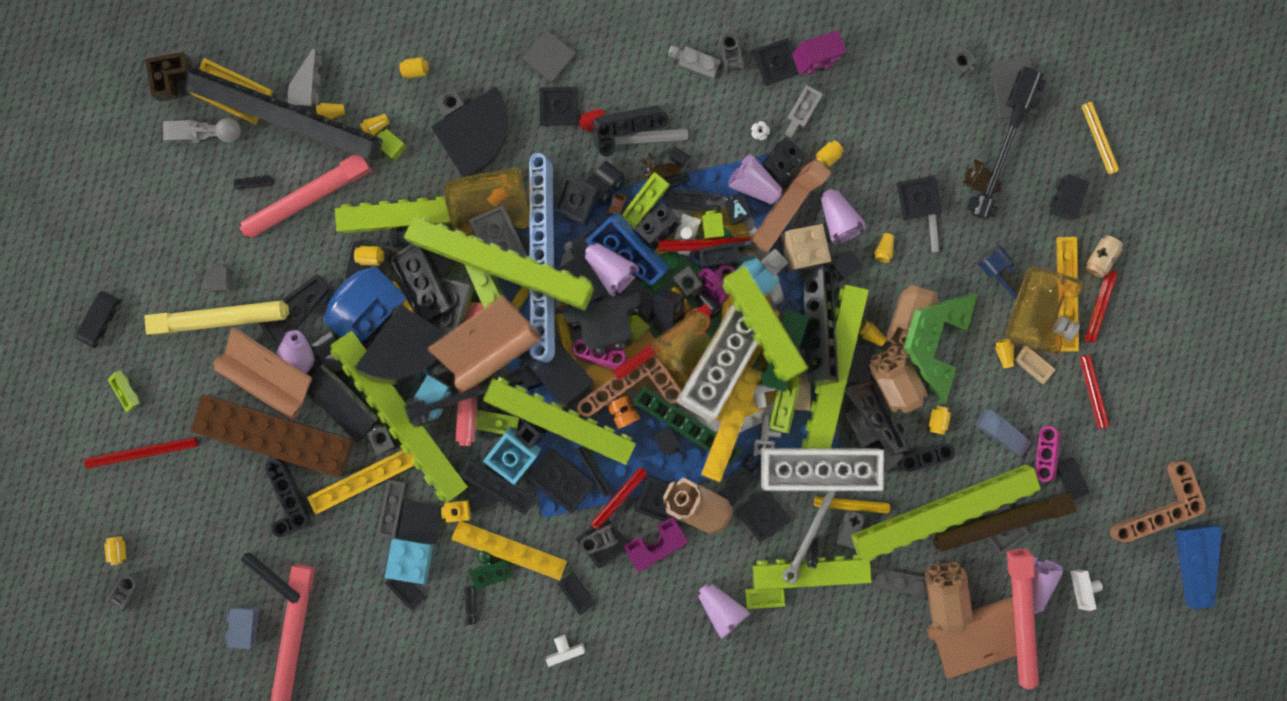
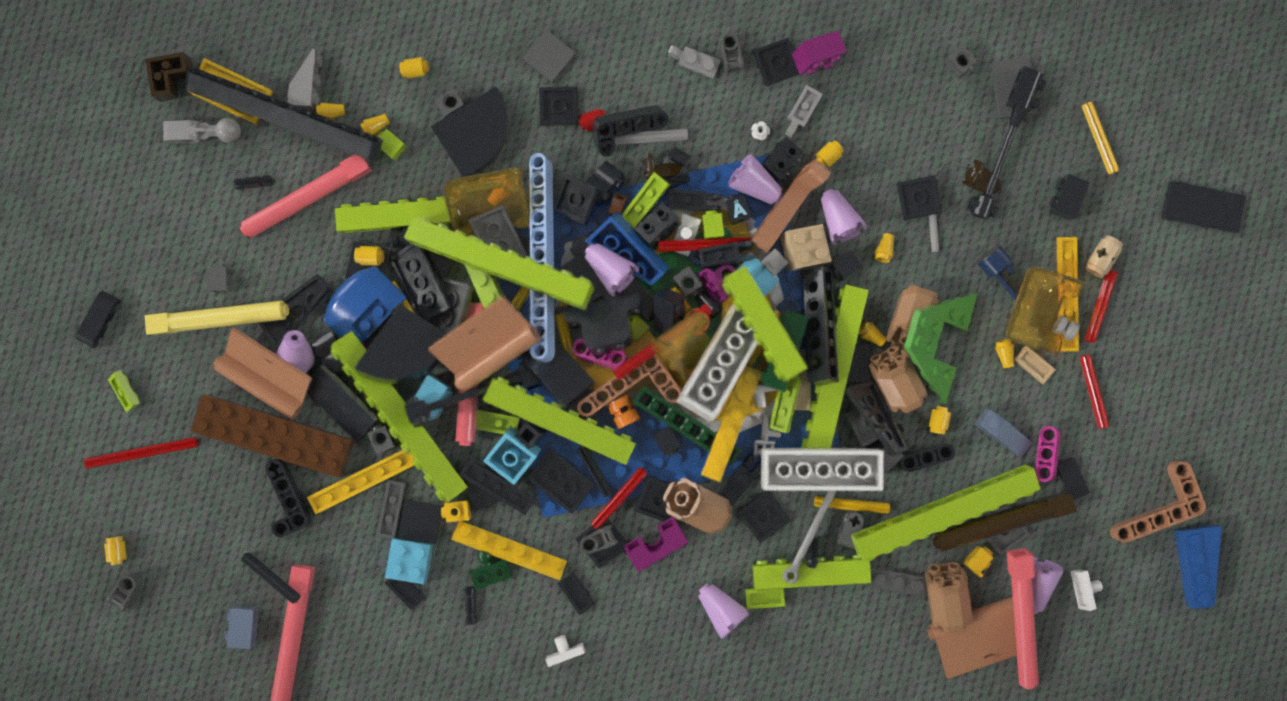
none -> yellow brick [962,546,994,578]
none -> black tile [1162,181,1246,233]

